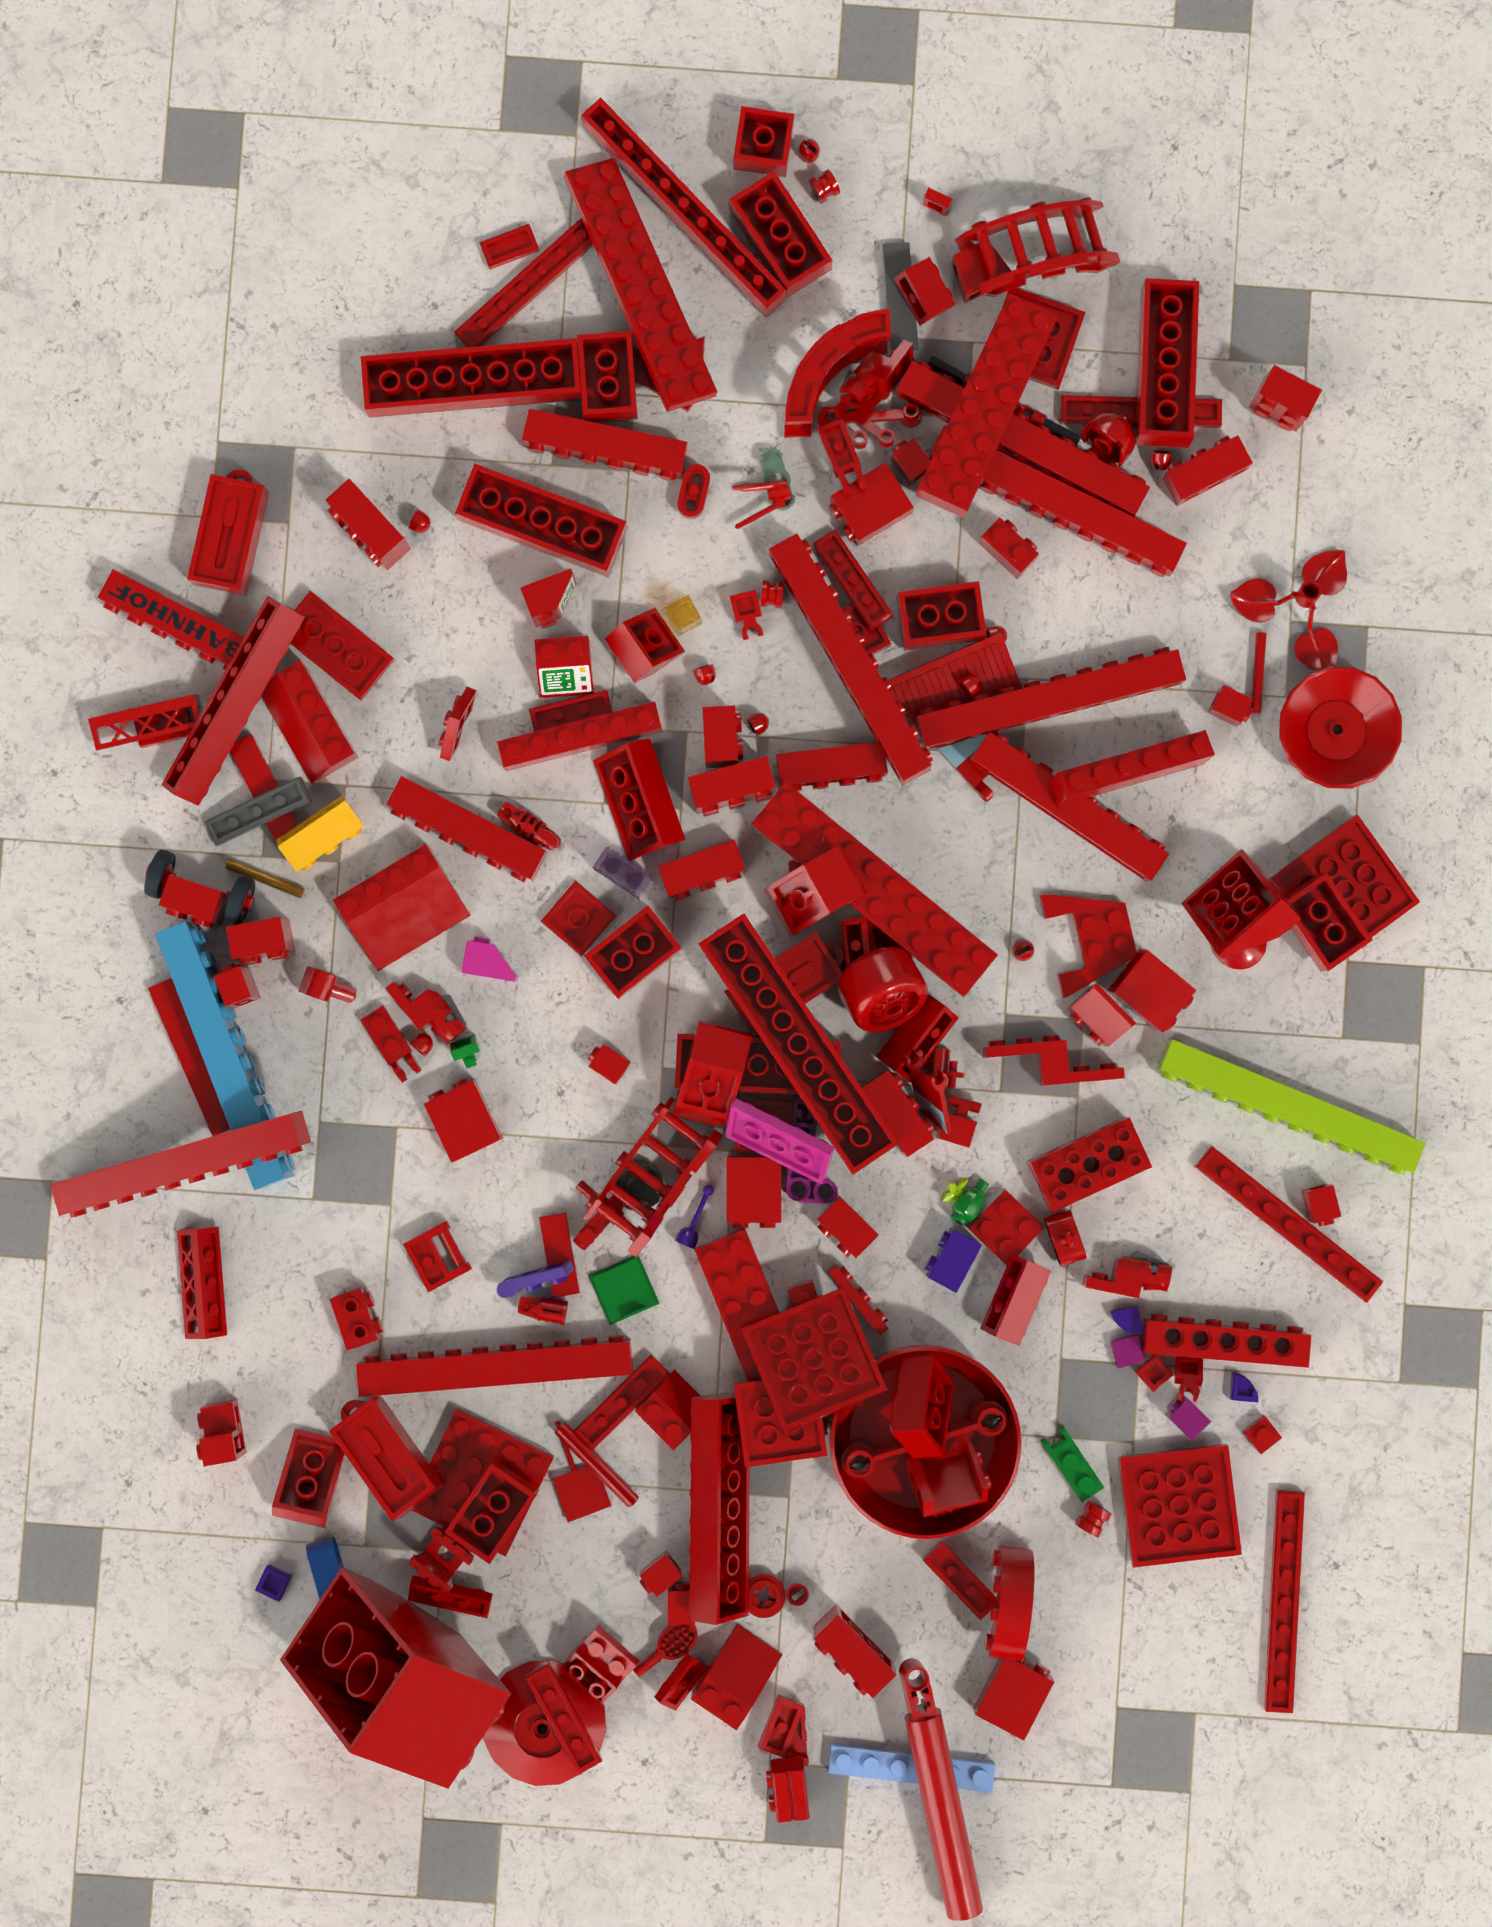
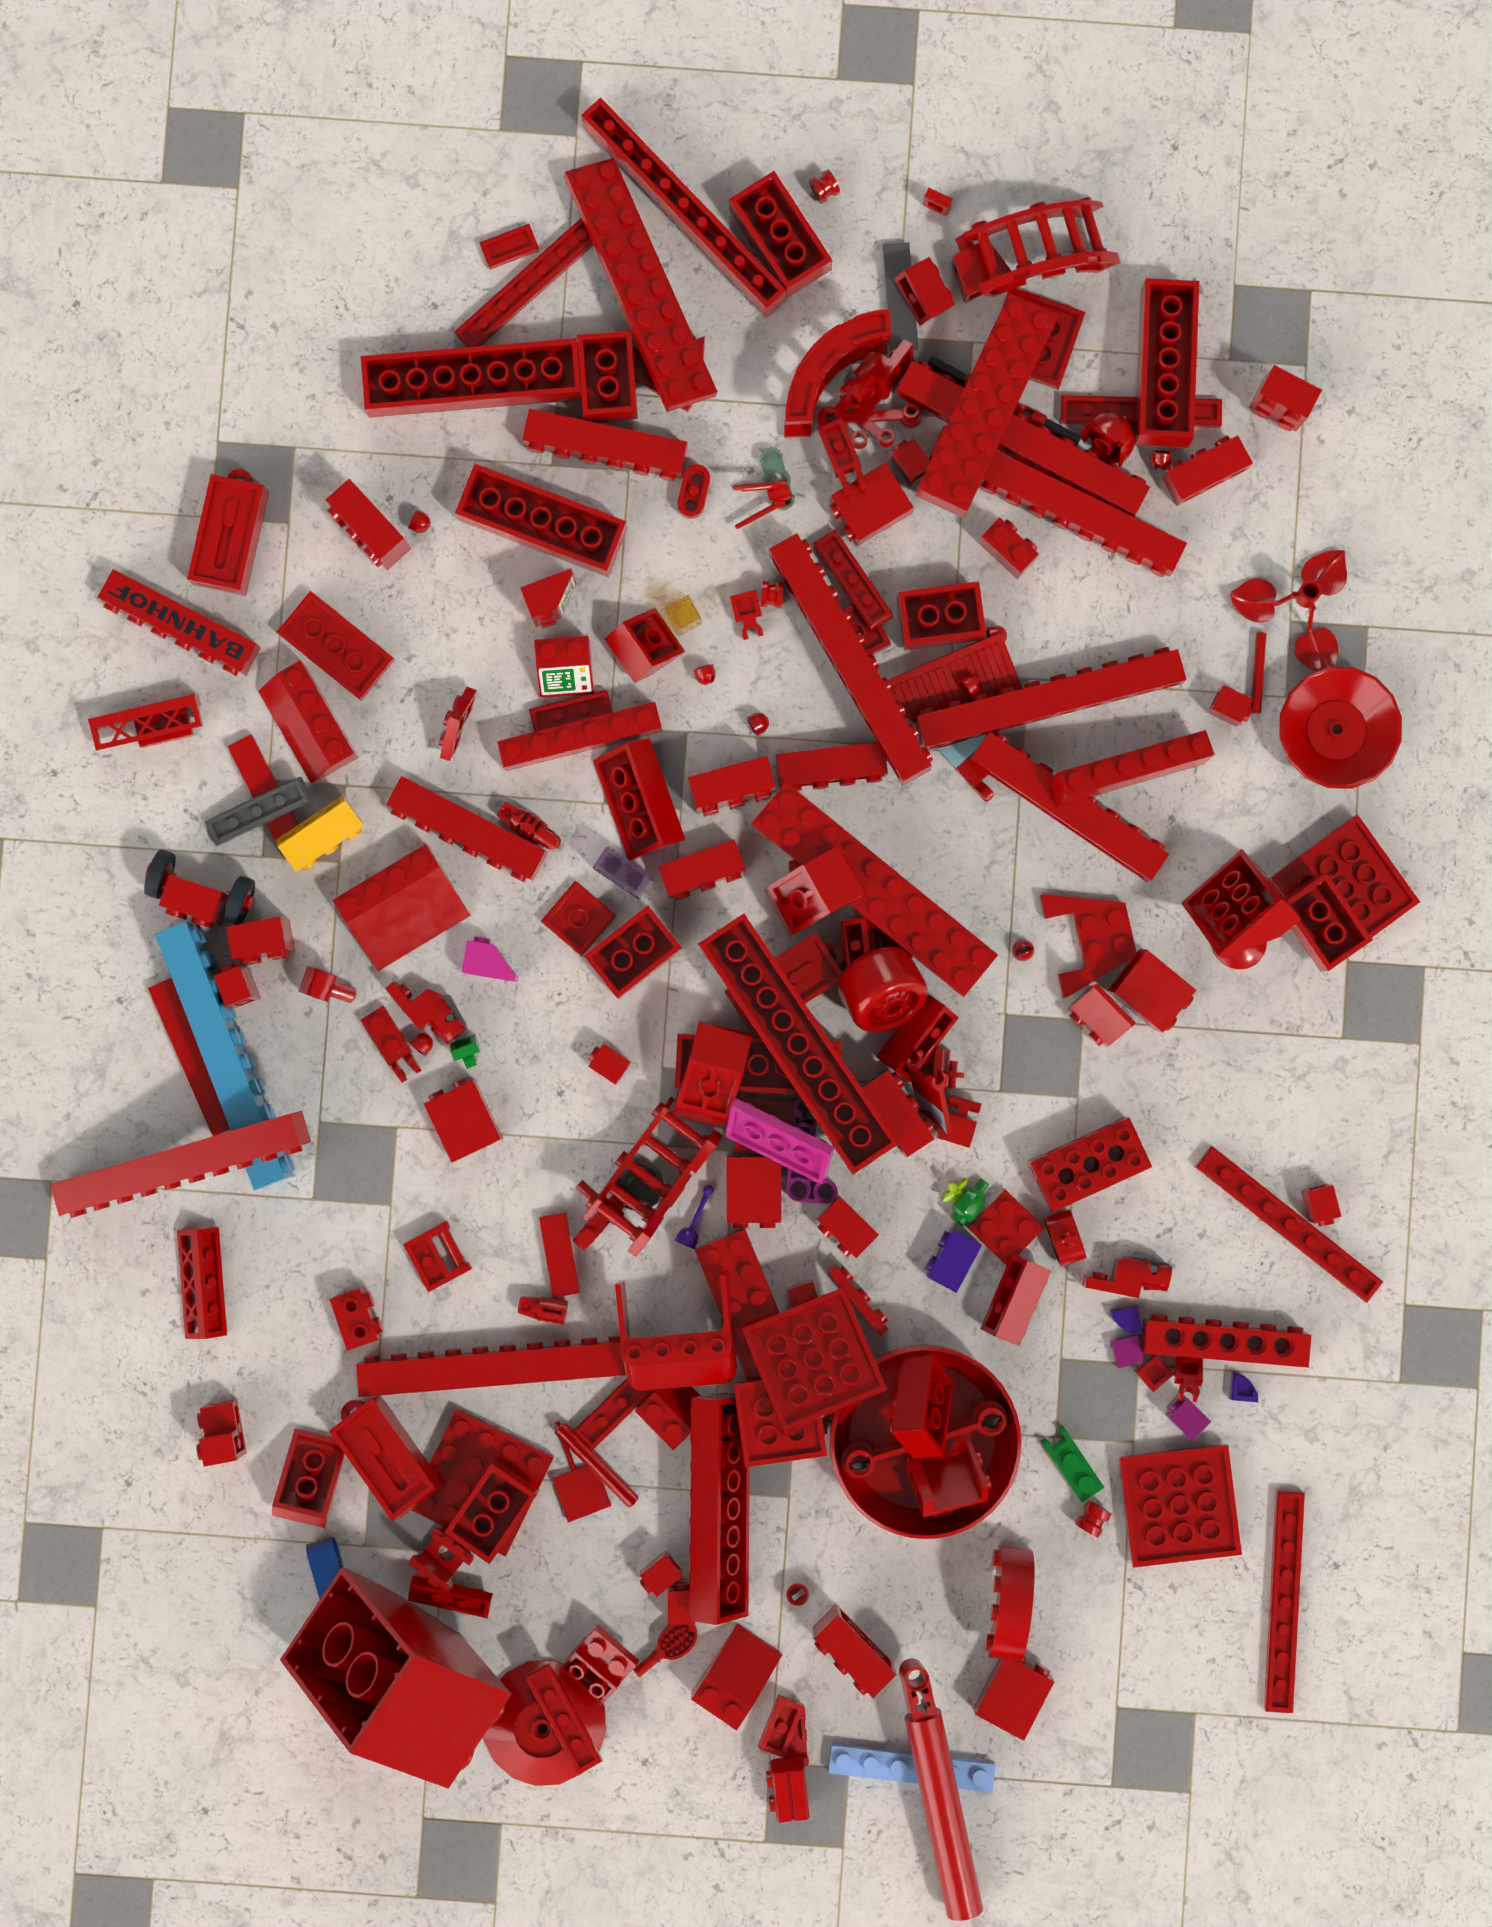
red brick [161,595,305,806] -> none
pearl gold bar [225,859,305,899] -> none
dark purple tile [255,1564,293,1602] -> none
dark purple hinge [496,1260,574,1298] -> none
green piece [588,1255,660,1325] -> none
red plate [654,1653,709,1711] -> none
red brick [702,705,743,768] -> none
red brick [733,106,795,177] -> none
red gear [749,1573,786,1618] -> none
red hinge [798,139,820,163] -> none
red plate [922,1540,997,1621] -> none
red bracket [983,1035,1125,1086] -> none
lime brick [1156,1039,1426,1176] -> none
red plate [1242,1415,1282,1454] -> none
none -> red windscreen [615,1271,737,1391]

